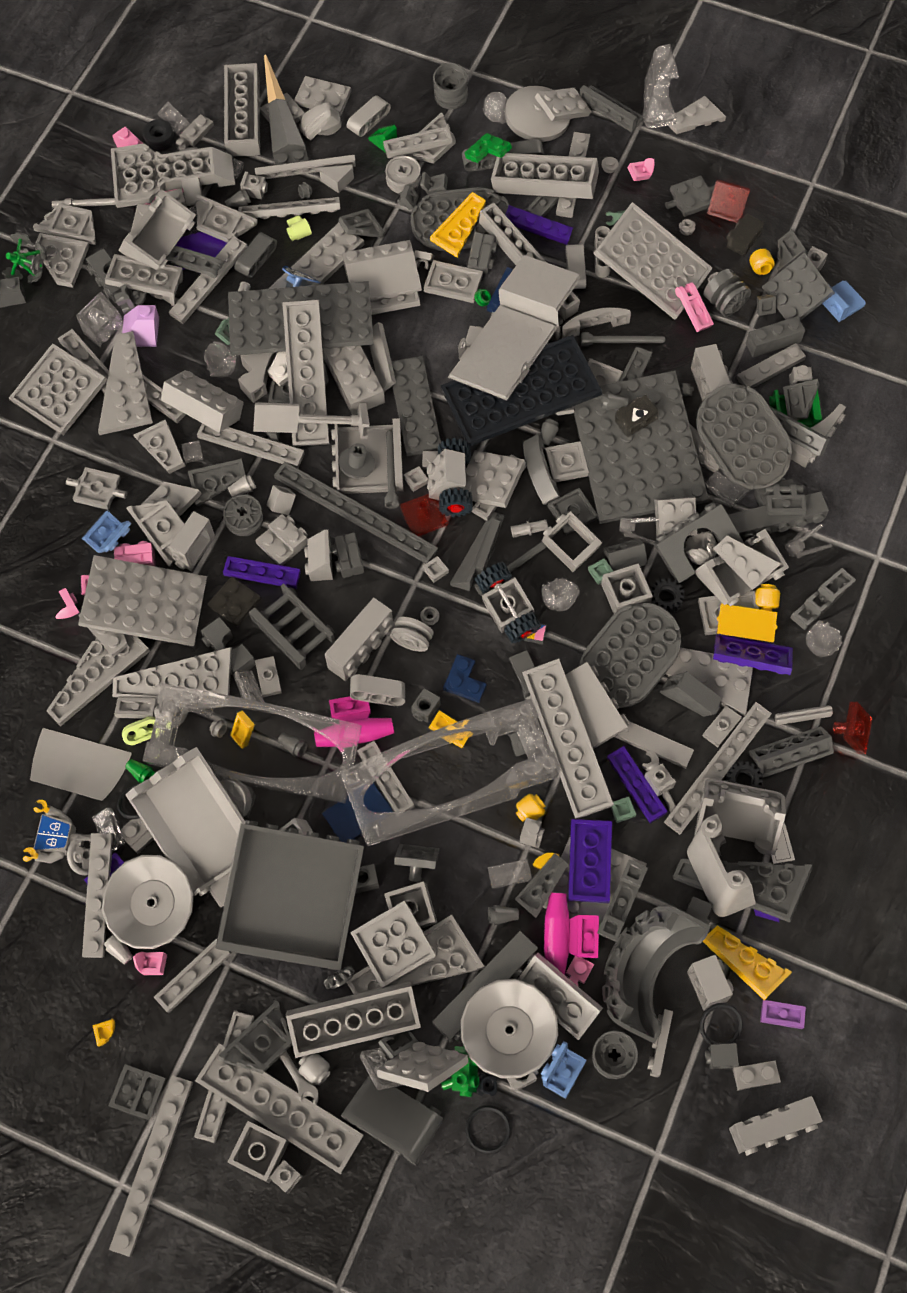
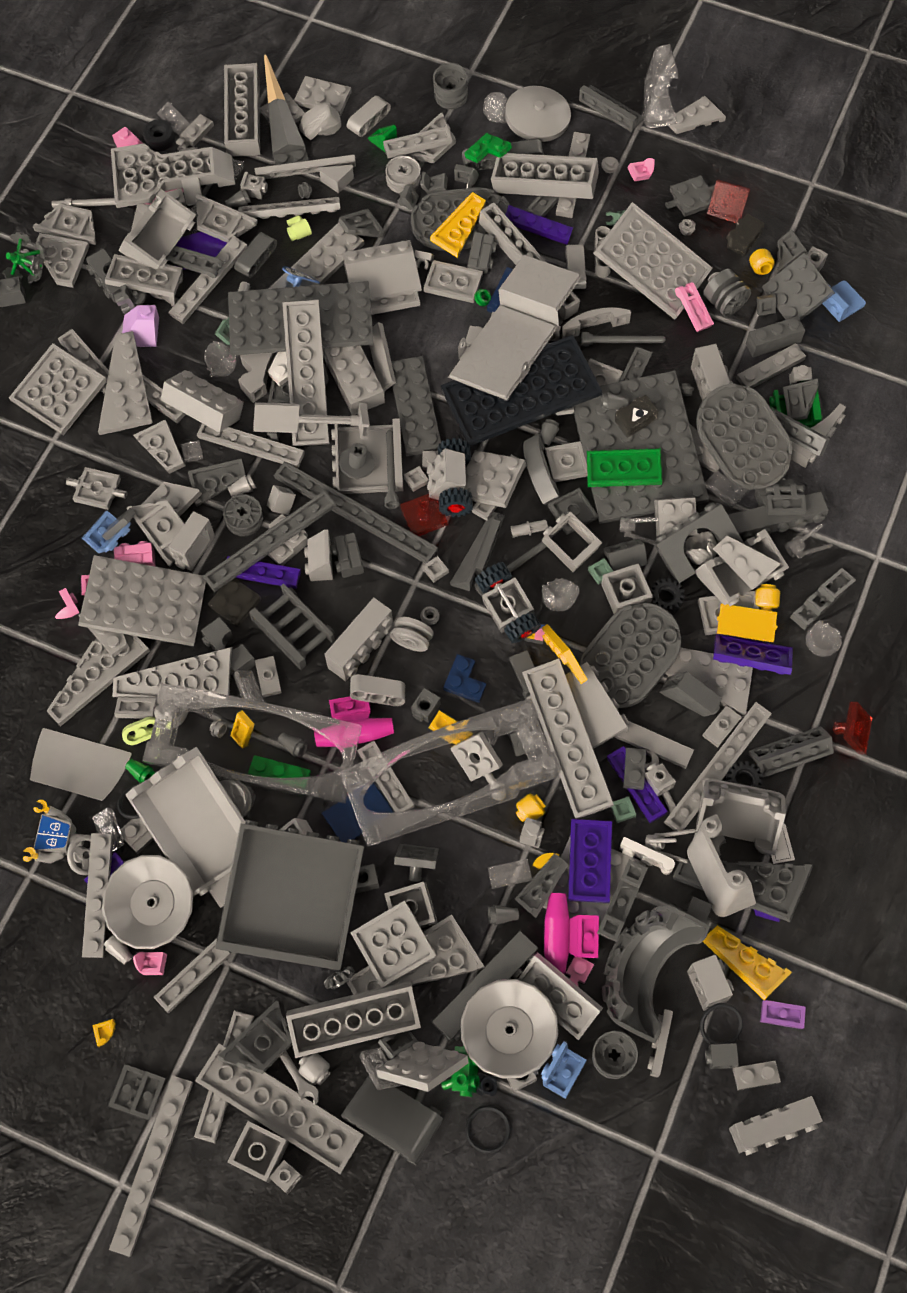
clear slope [76,292,123,346] -> none
light grey plate [535,88,591,121] -> none
light grey axle [775,705,833,725] -> none
none -> dark grey tile [102,508,135,541]
none -> dark grey tile [203,490,336,592]
none -> green plate [248,755,311,790]
none -> light grey plate [450,731,505,798]
none -> dark grey plate [454,164,479,188]
none -> yellow wing [541,624,587,684]
none -> green tile [587,448,662,487]
none -> white plate [619,837,675,875]
none -> dark grey plate [623,748,646,790]
none -> light grey plant [645,829,696,863]

